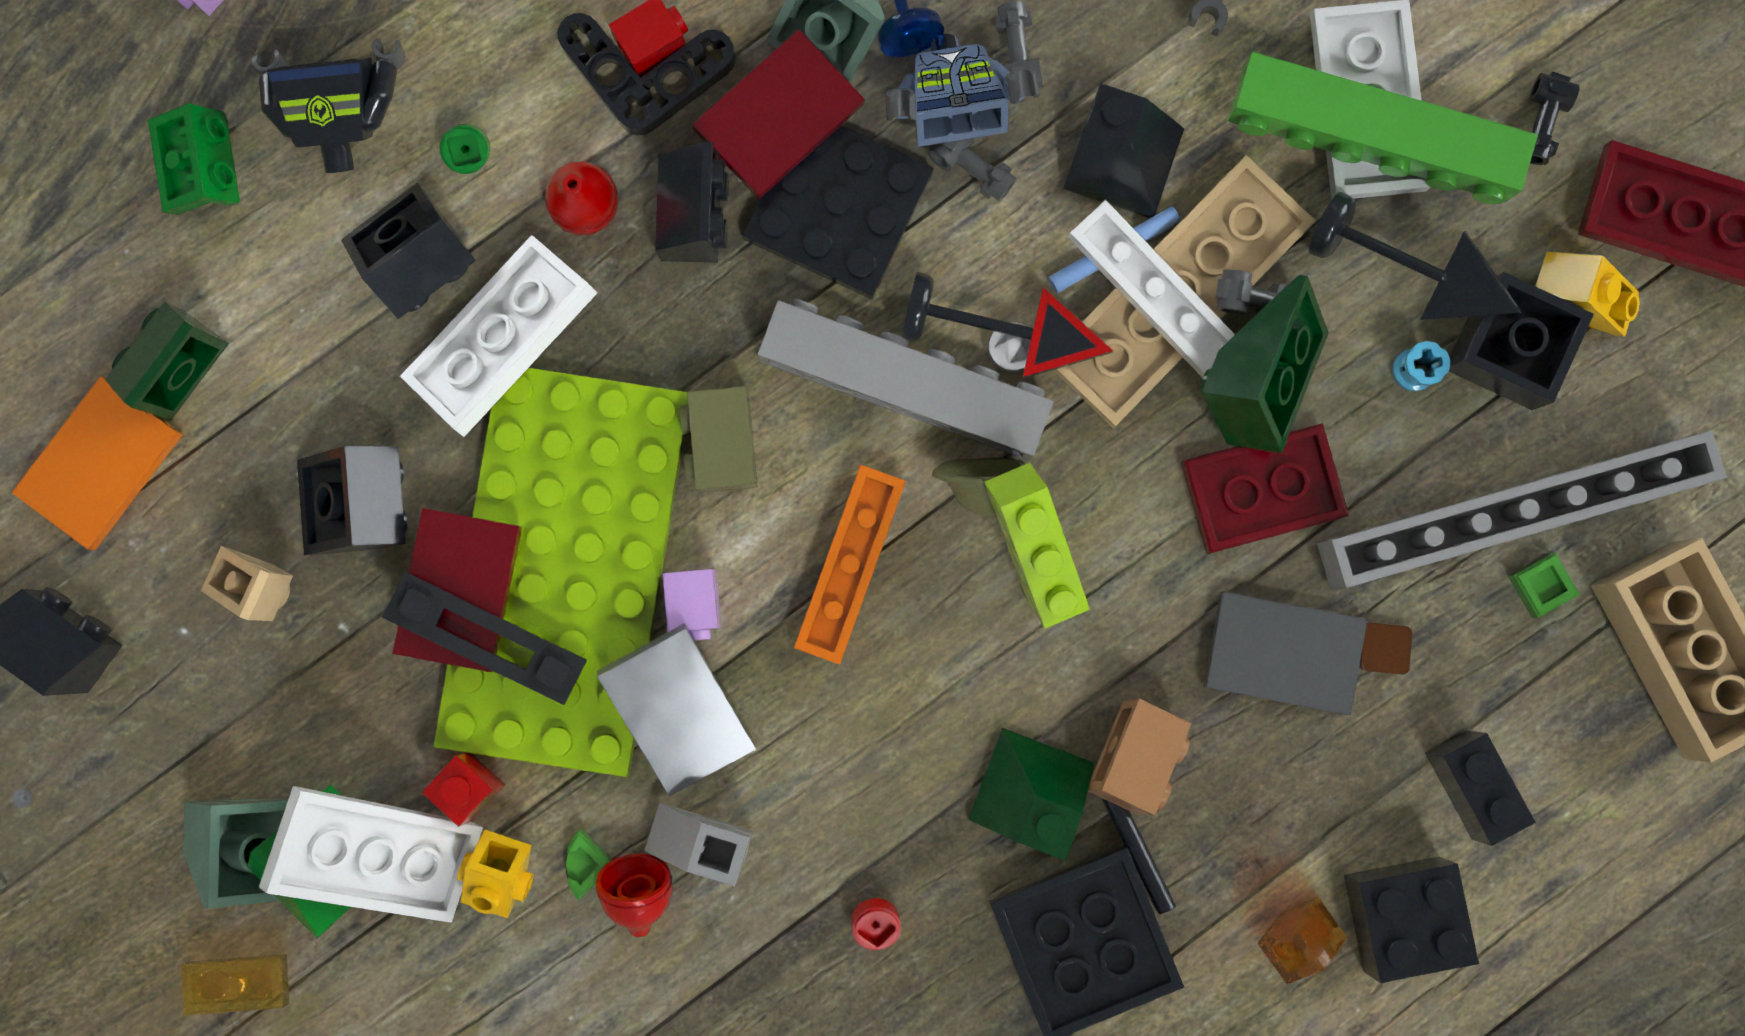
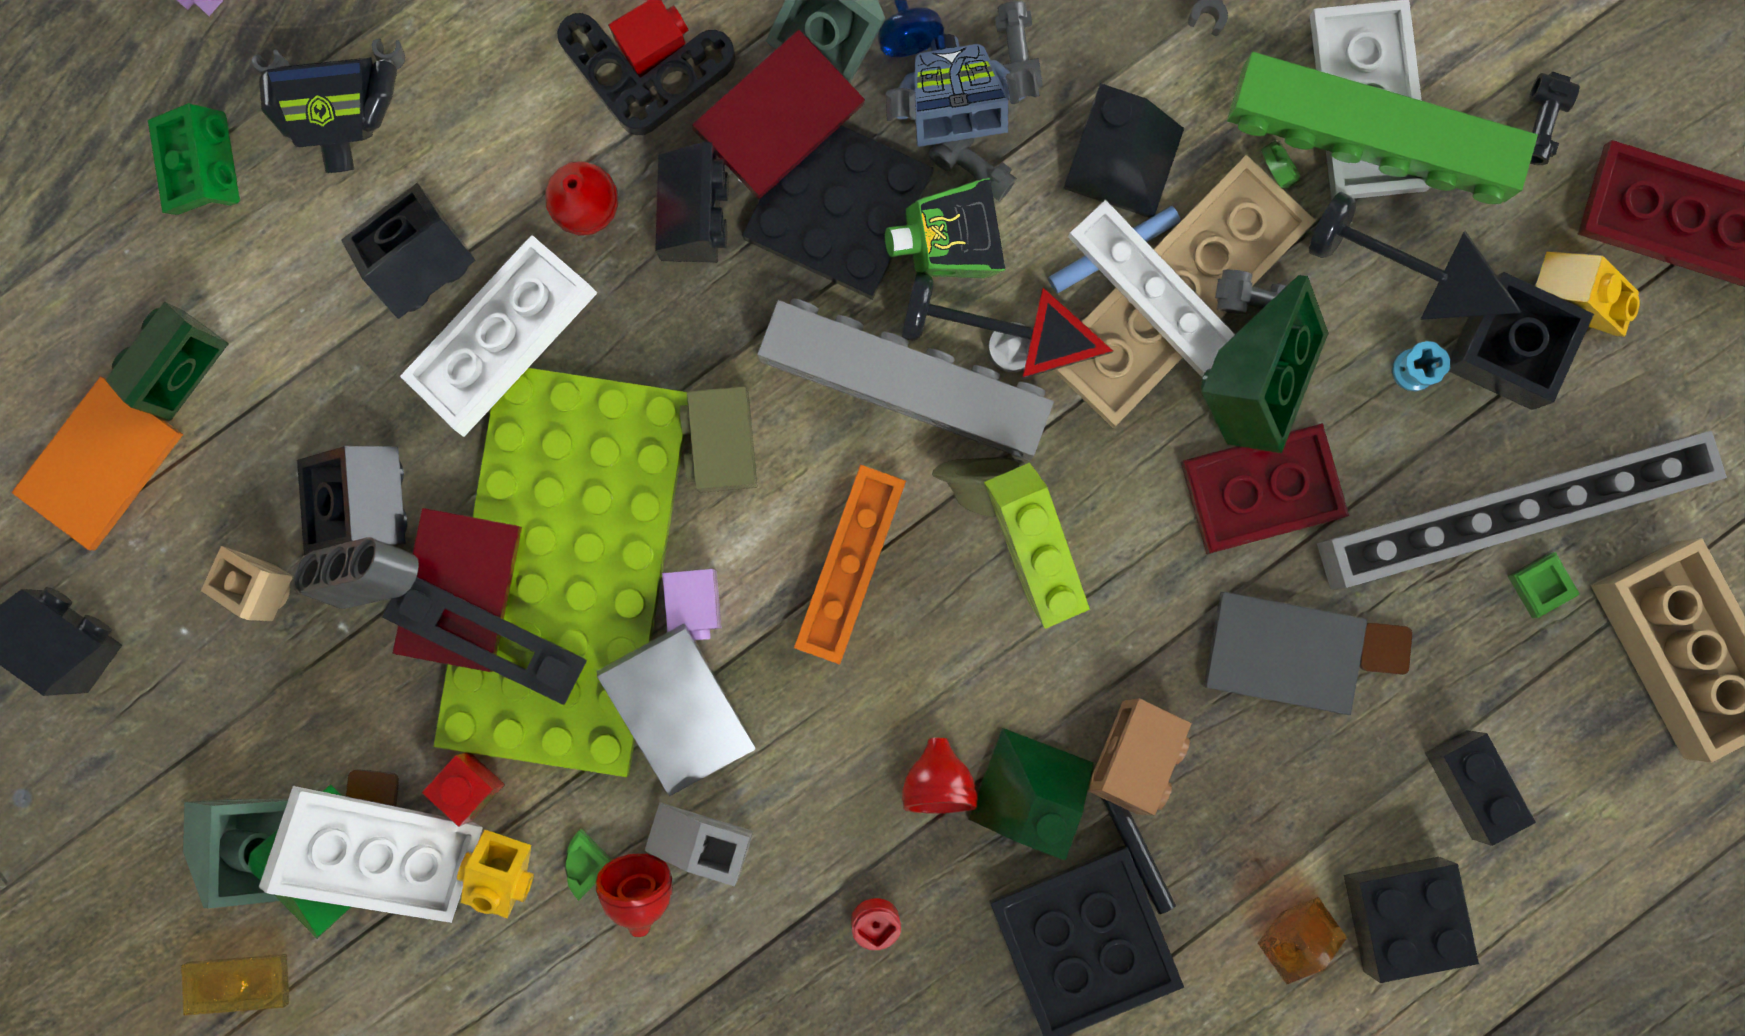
green tile [440,124,490,174] -> none
none -> dark grey beam [293,537,419,609]
none -> reddish brown piece [346,769,399,807]
none -> torso [885,178,1006,278]
none -> red helmet [902,738,978,814]
none -> bright green tile [1261,139,1302,189]

